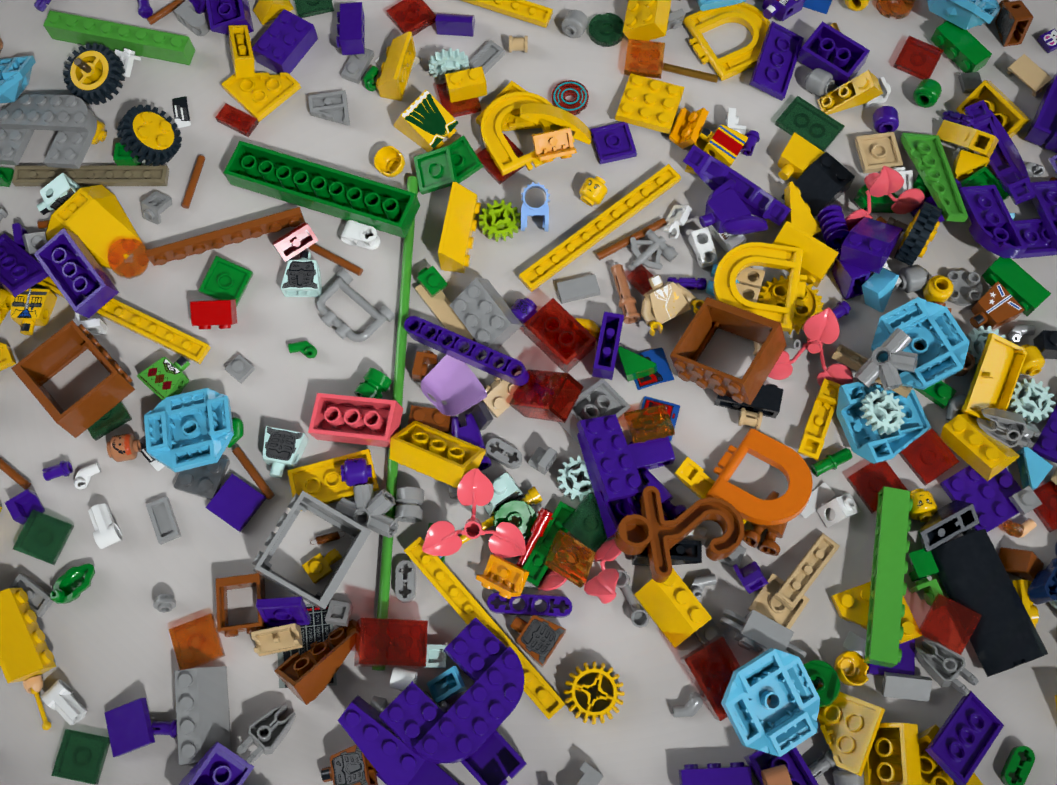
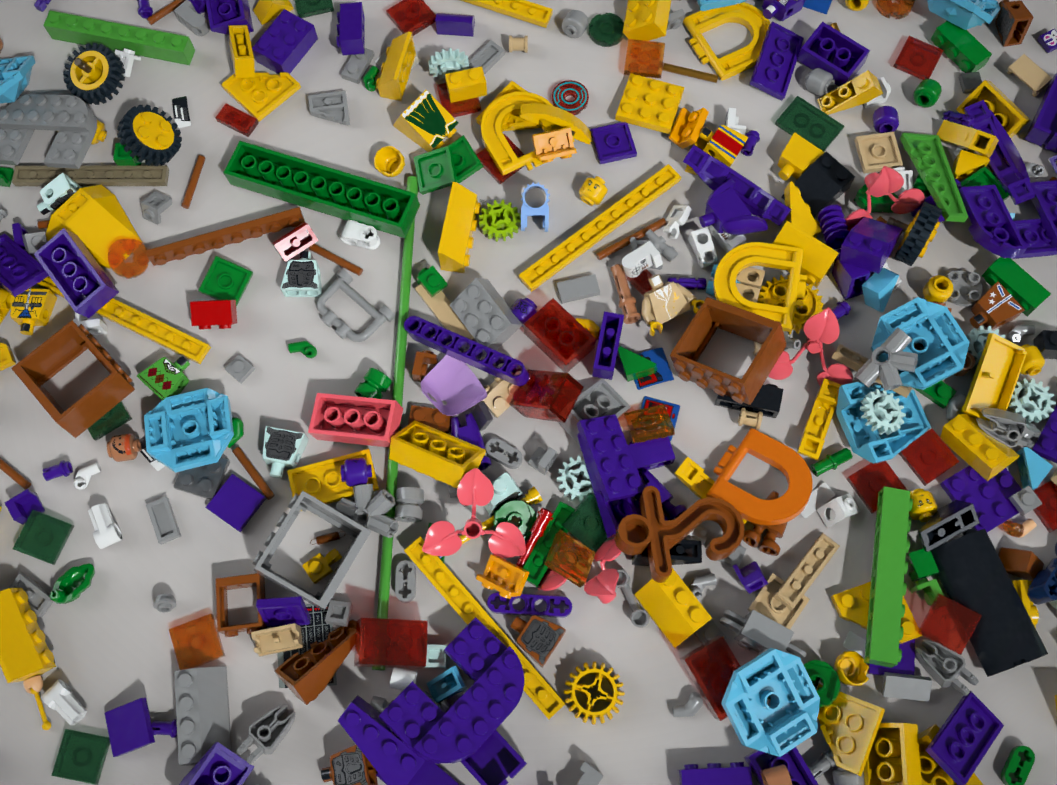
light grey head [898,264,929,293] -> none
none -> white leg [622,241,663,278]

